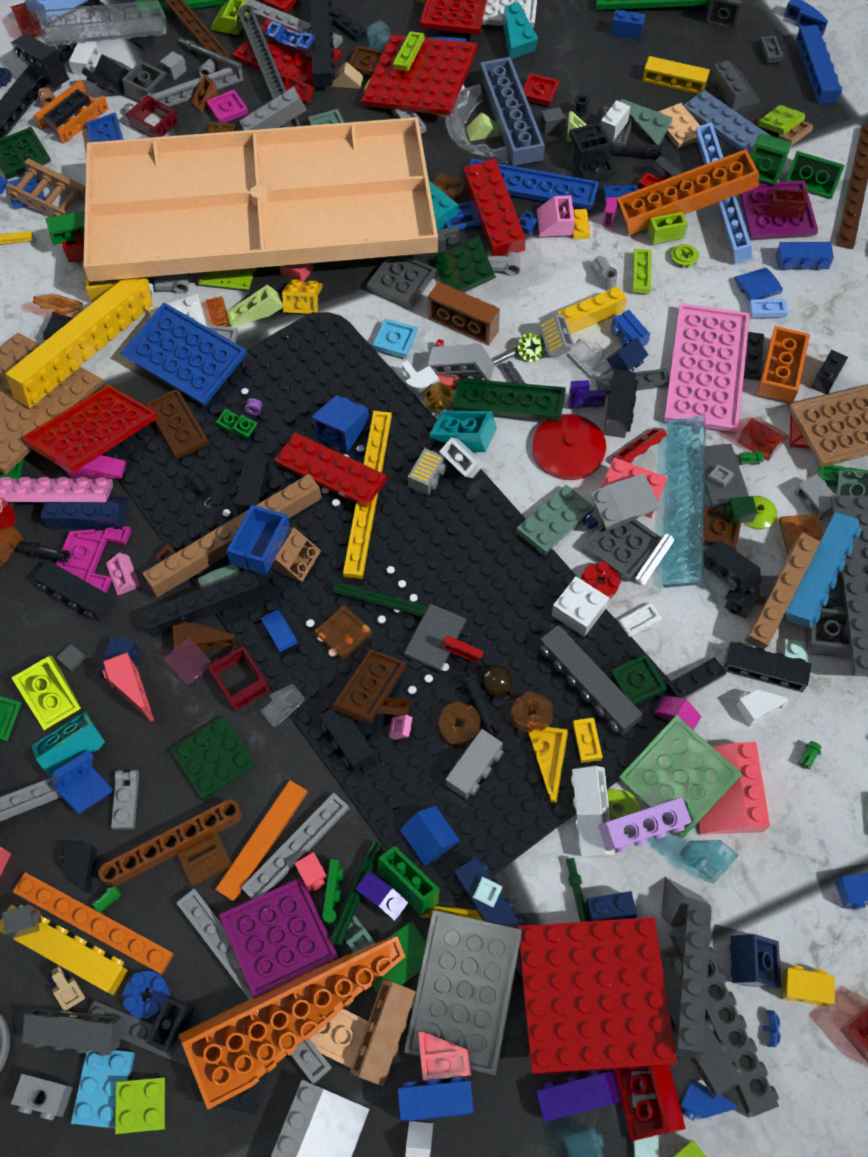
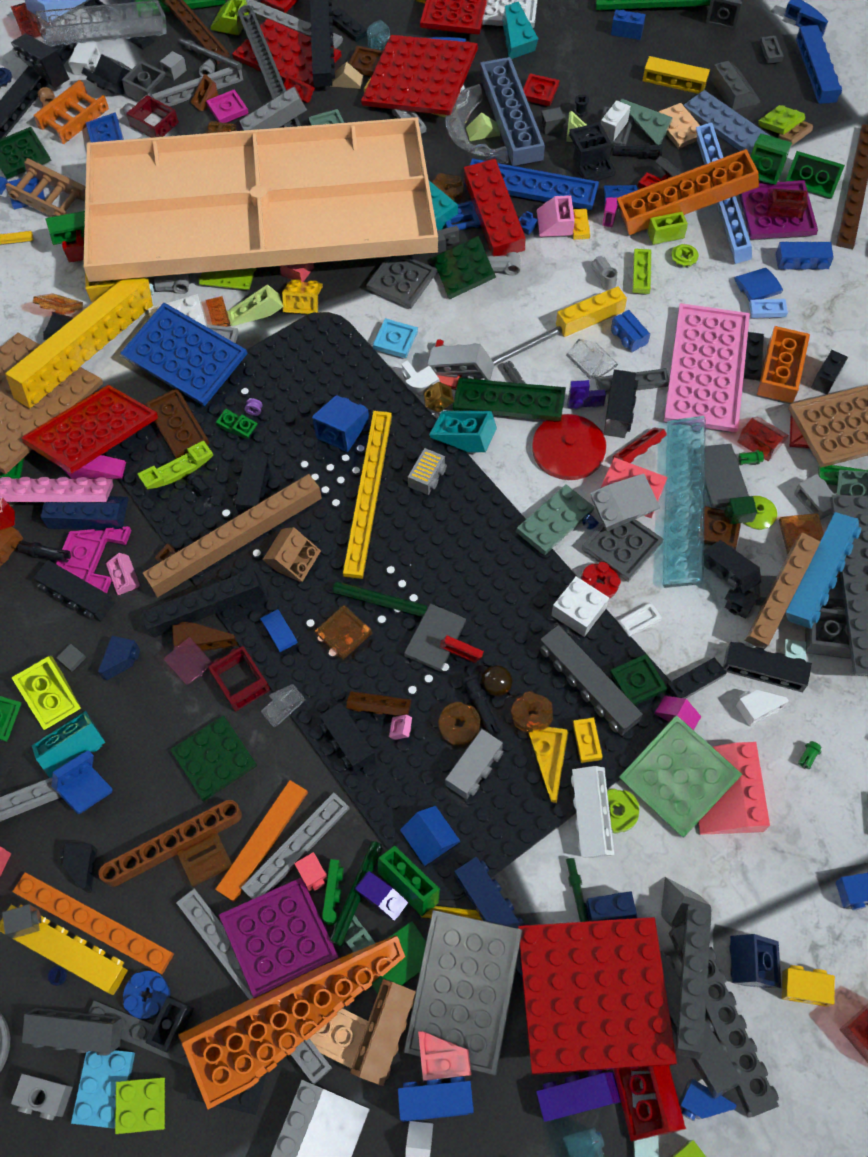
black plate [44,89,90,128] -> none
tan plate [51,966,85,1011] -> none
green pin [92,885,122,913] -> none
coral slope [103,653,154,722] -> none
light grey plate [111,770,139,830] -> none
sand green slope [198,565,241,589] -> none
blue piece [227,504,290,575] -> none
blue slope [264,21,315,51] -> none
red plate [274,433,387,508] -> none
reddish brown tile [333,649,407,725] -> none
lime plate [393,31,425,71] -> none
dark orange brick [428,282,500,346] -> none
white brick [439,437,484,478] -> none
light aqua tile [472,877,503,908] -> none
lime gear [518,333,545,362] -> none
light grey brick [538,314,575,357] -> none
lavender brick [598,797,692,853] -> none
dark blue brick [606,337,649,372] -> none
white axle [635,533,674,585] -> none
clear light blue slope [679,840,739,884] -> none
light grey tile [707,465,734,489] -> none
blue piece [763,1010,781,1047] -> none
none -> lime slope [137,441,213,489]

